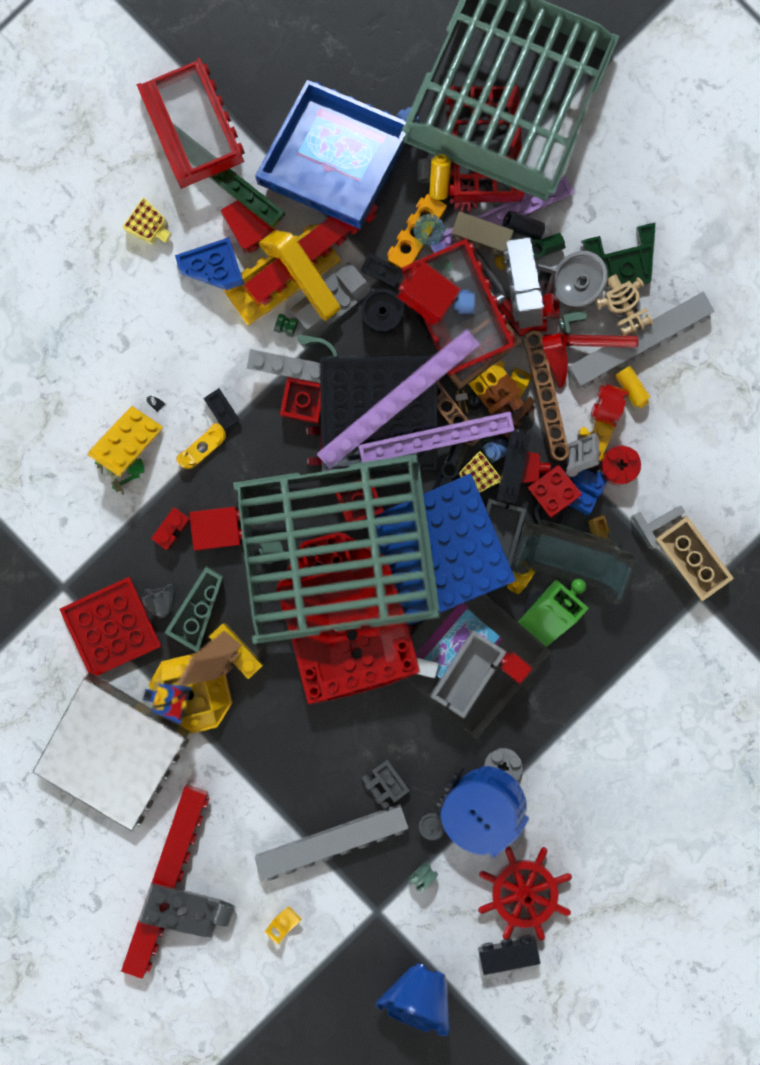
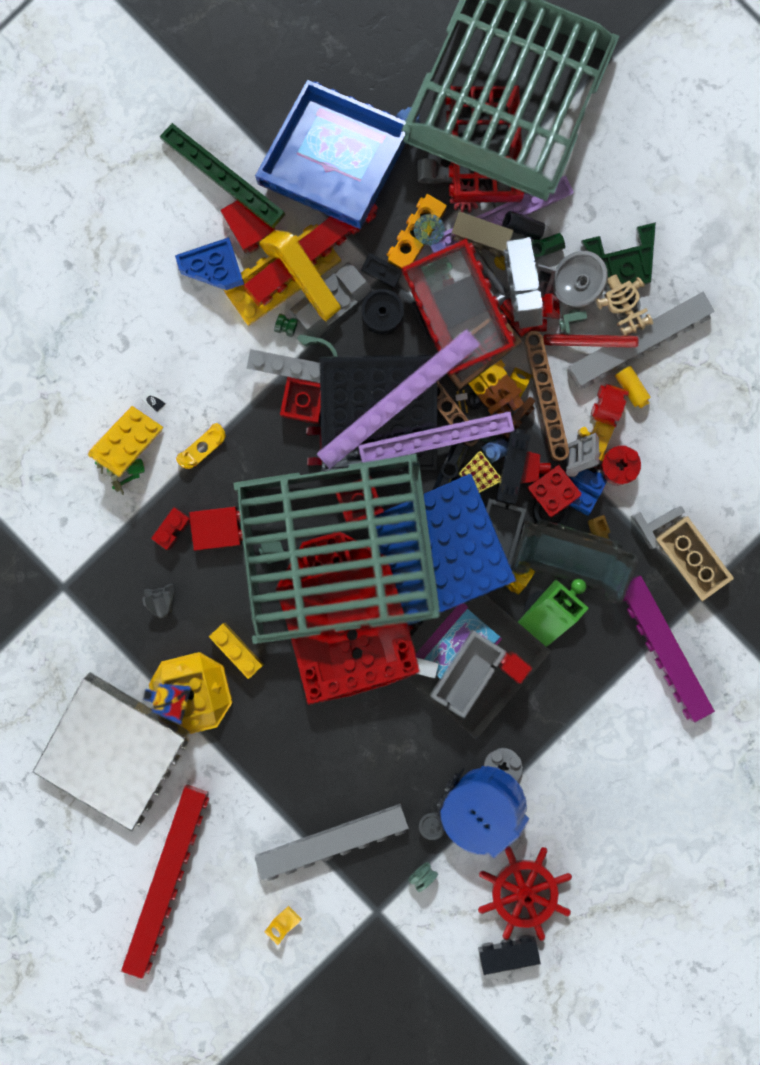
red plate [59,577,162,679] -> none
light yellow torso [122,198,172,244] -> none
window [136,58,245,189] -> none
dark grey hinge [138,883,235,938] -> none
sand green wedge [165,565,222,653] -> none
medium nougat slope [177,631,242,686] -> none
black plate [203,388,241,431] -> none
dark grey plate [361,759,410,809] -> none
blue cone [375,963,450,1036] -> none
red brick [397,261,461,325] -> none
yellow brick [429,154,451,200] -> none
medium blue plate [454,290,475,314] -> none
red piece [542,332,568,388] -> none
none -> magenta brick [617,575,715,723]

